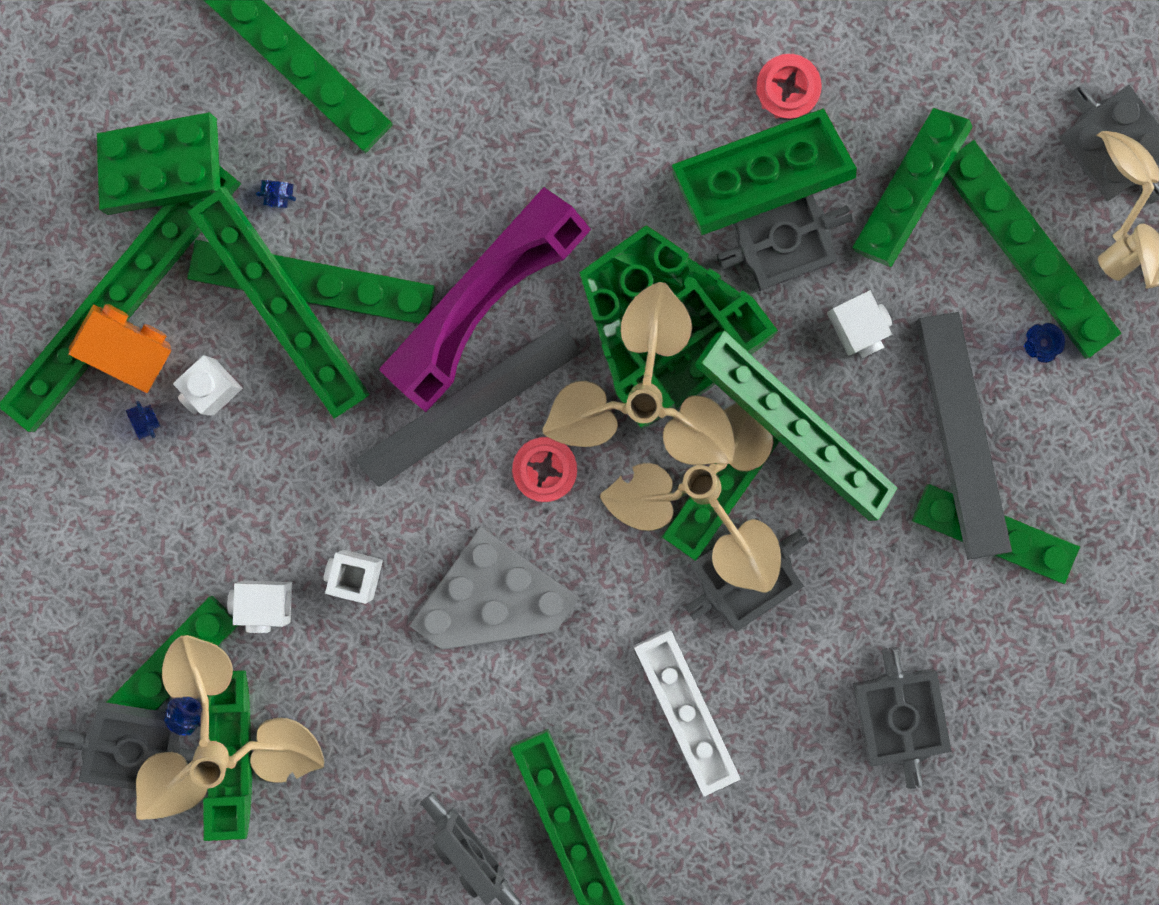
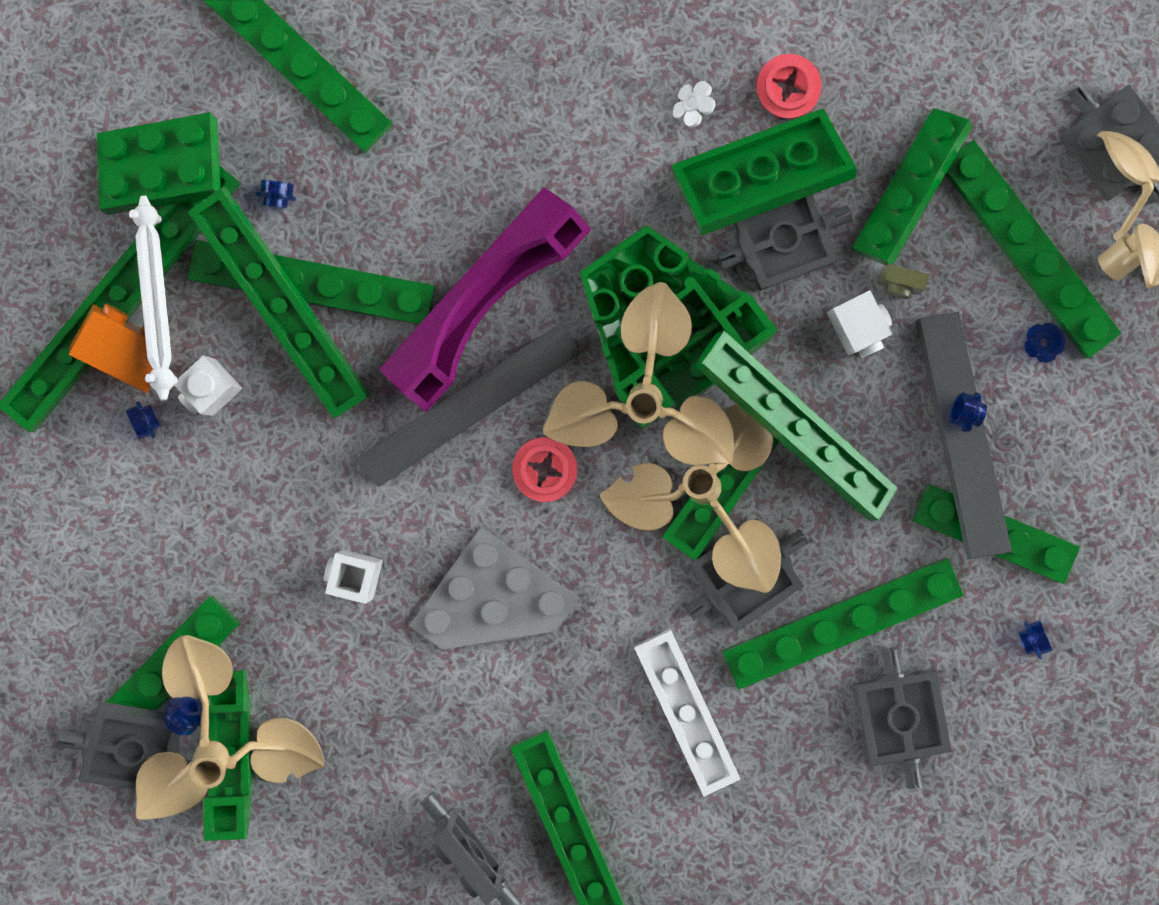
white brick [227,580,292,633] -> none
none -> white wheel [129,196,178,401]
none -> white plant [673,81,716,128]
none -> green plate [722,557,964,690]
none -> olive plate [877,264,929,299]
none -> clear blue plate [950,392,987,432]
none -> clear blue plate [1018,620,1053,660]

